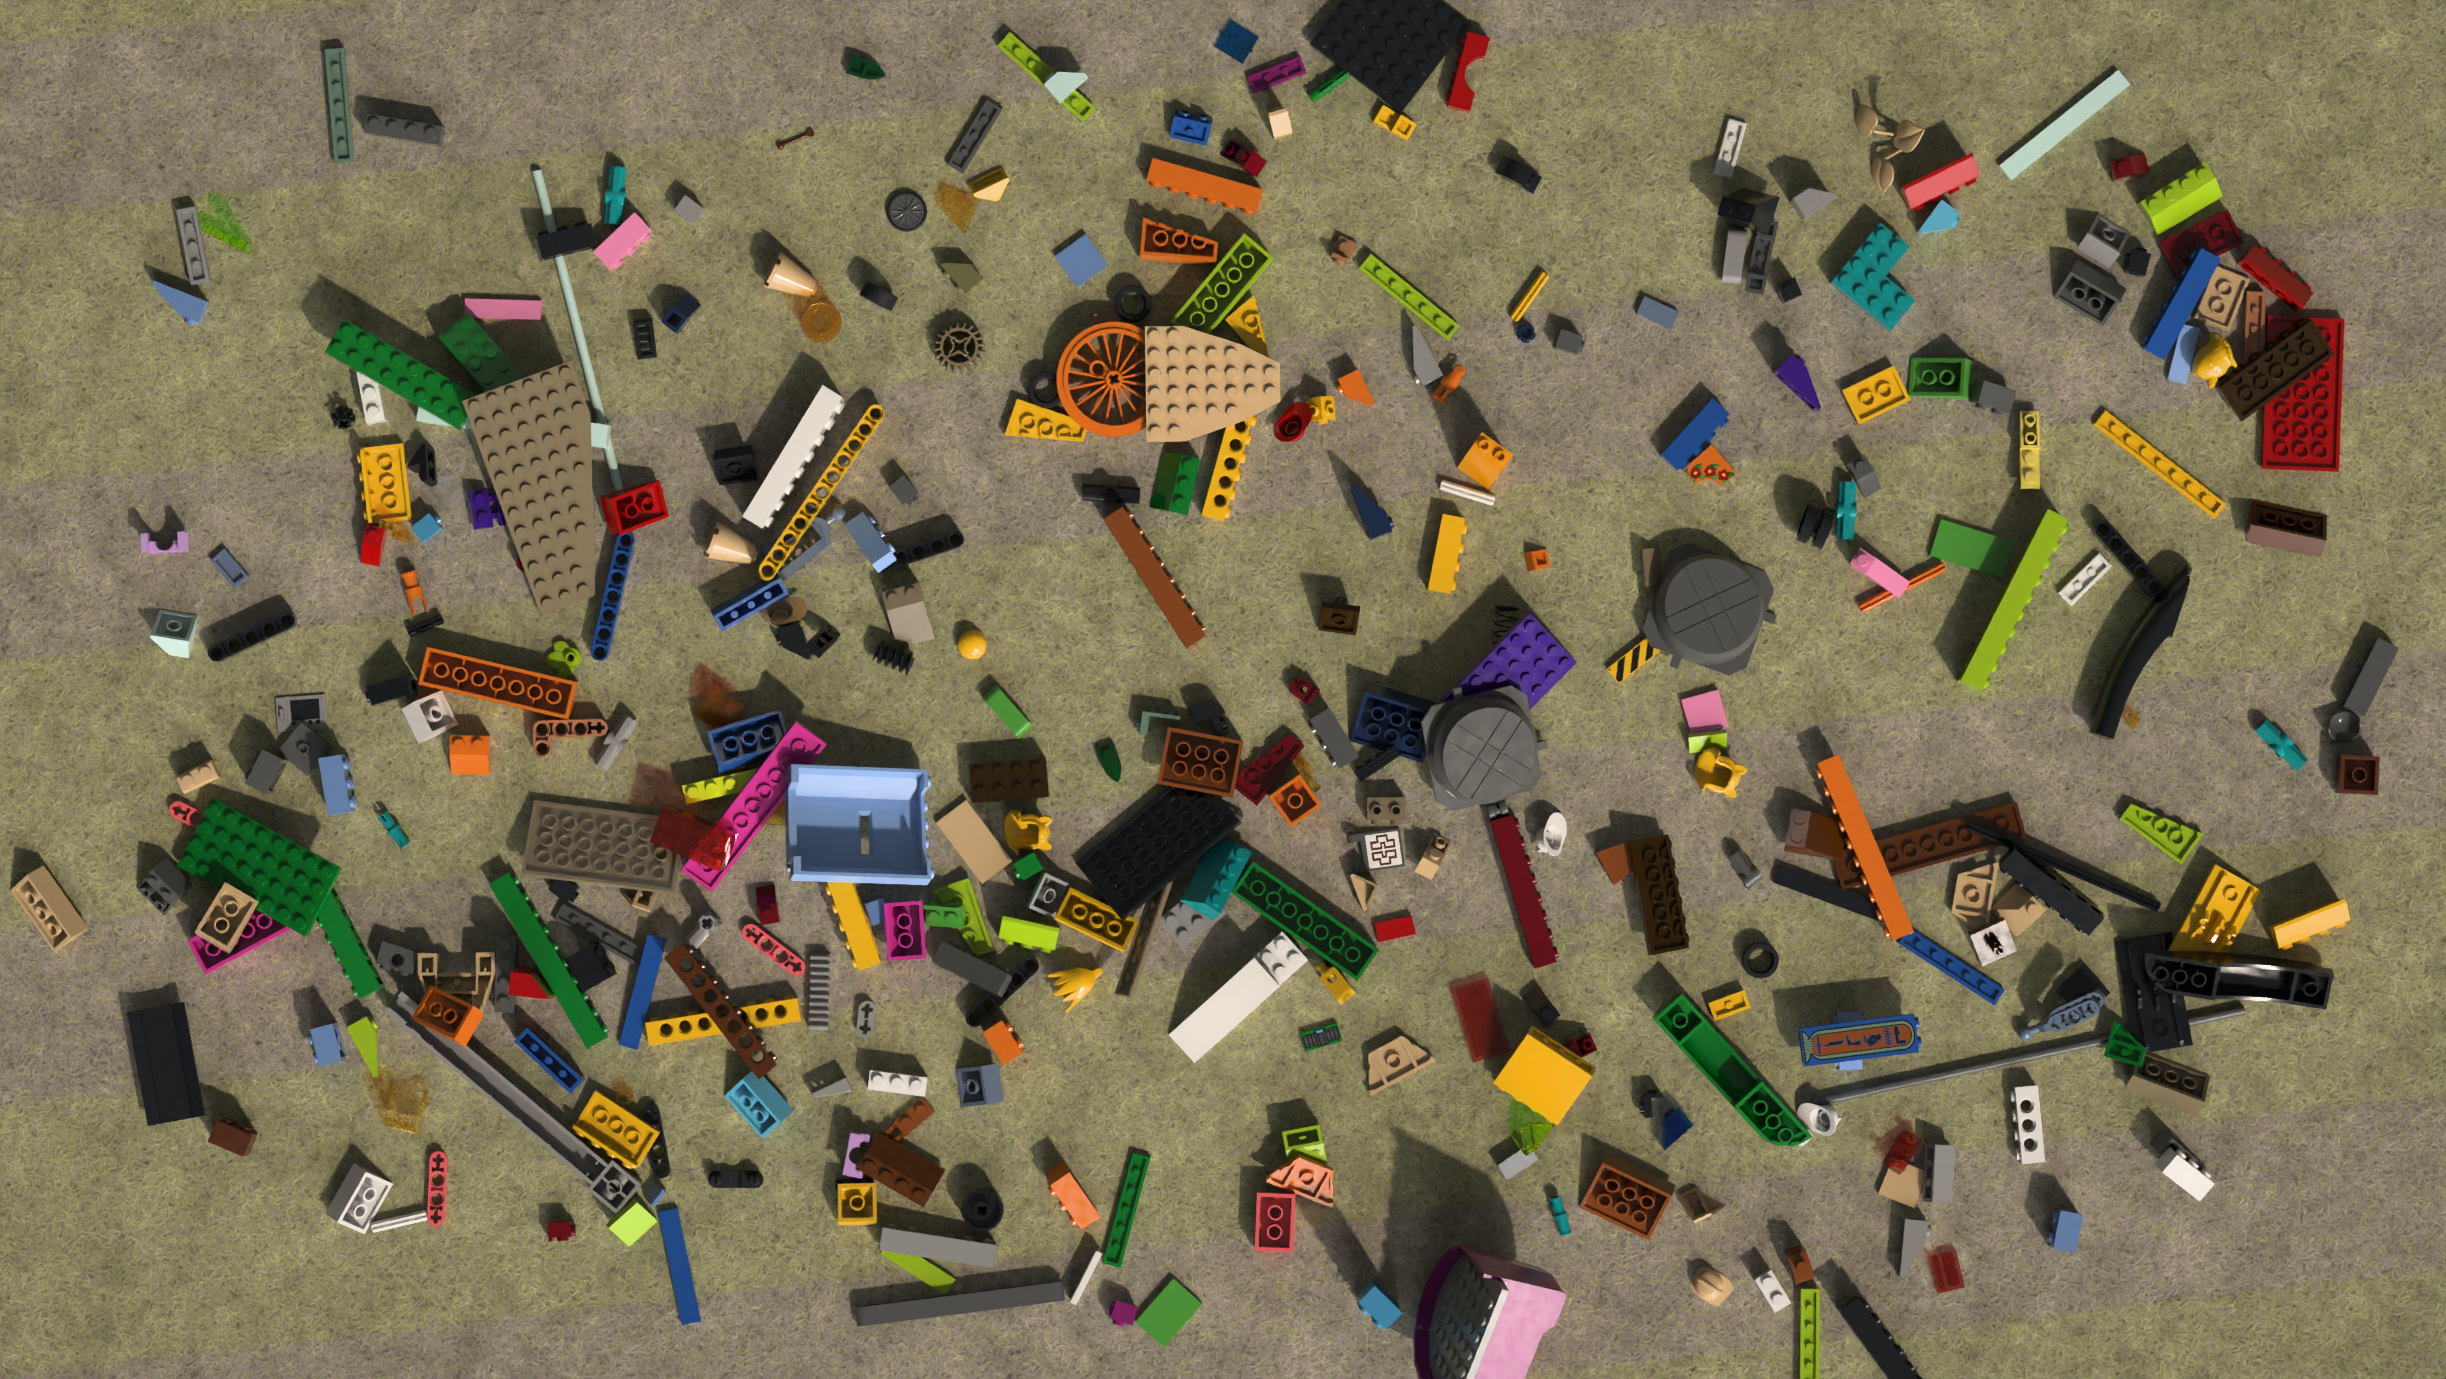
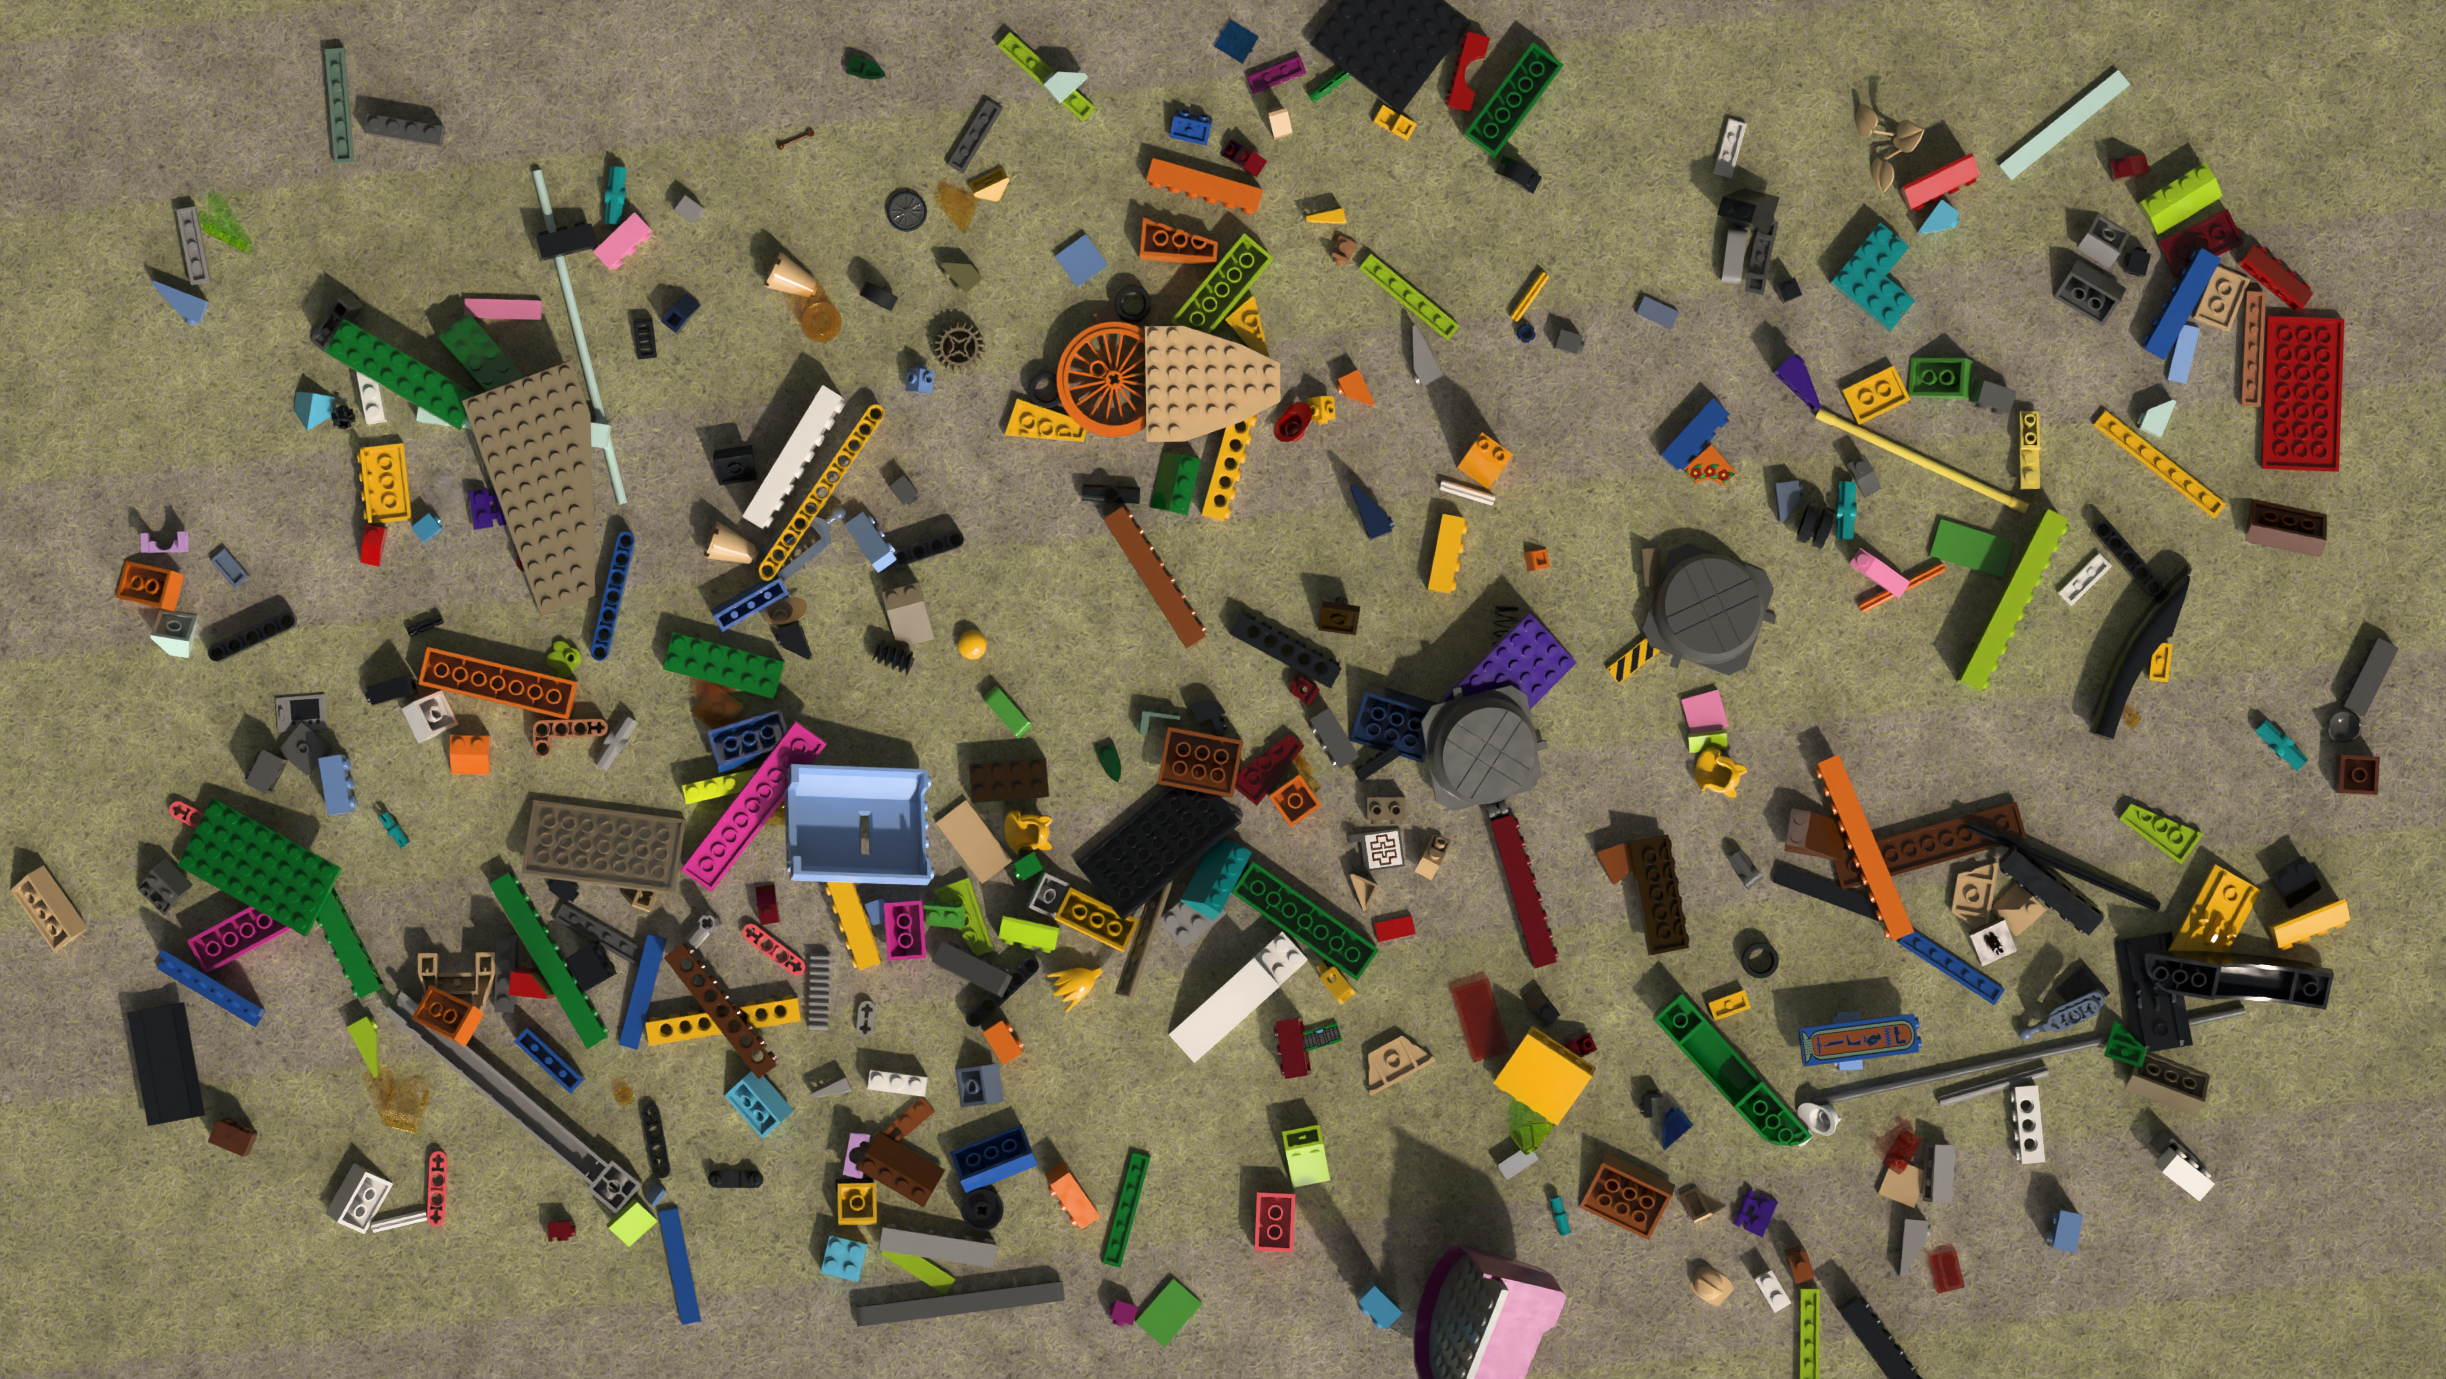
tan brick [176,760,222,794] -> none
tan slope [195,882,259,954] -> none
medium blue brick [308,1023,347,1067] -> none
dark grey brick [376,941,421,977] -> none
clear yellow slope [378,520,414,544] -> none
orange piece [400,570,428,615] -> none
black slope [407,444,437,487] -> none
yellow bracket [572,1090,660,1169] -> none
red slope [600,480,669,535] -> none
clear red brick [650,804,739,871] -> none
black hinge [805,624,841,658] -> none
white tile [1070,1250,1103,1305] -> none
orange wing [1265,1154,1333,1208] -> none
orange piece [1429,365,1466,405] -> none
white piece [1536,812,1567,856] -> none
light grey slope [1790,188,1838,221] -> none
yellow hair [2192,331,2237,388] -> none
dark brown bracket [2214,318,2334,421] -> none
none -> orange slope [116,561,184,612]
none -> blue bracket [157,949,266,1027]
none -> medium azure slope [294,392,335,431]
none -> dark grey slope [310,293,364,352]
none -> green brick [663,632,786,700]
none -> medium azure brick [821,1234,868,1282]
none -> medium blue brick [905,365,934,394]
none -> blue brick [950,1124,1038,1194]
none -> black brick [1230,612,1342,689]
none -> dark red brick [1273,1017,1312,1079]
none -> yellow slope [1305,208,1346,224]
none -> green brick [1463,42,1563,159]
none -> dark purple plate [1733,1189,1778,1237]
none -> sand blue slope [1774,480,1803,522]
none -> light yellow piece [1815,408,2029,514]
none -> light grey axle [1938,1066,2049,1107]
none -> light aqua slope [2137,400,2176,437]
none -> yellow plate [2148,643,2173,682]
none -> black slope [2269,856,2322,909]

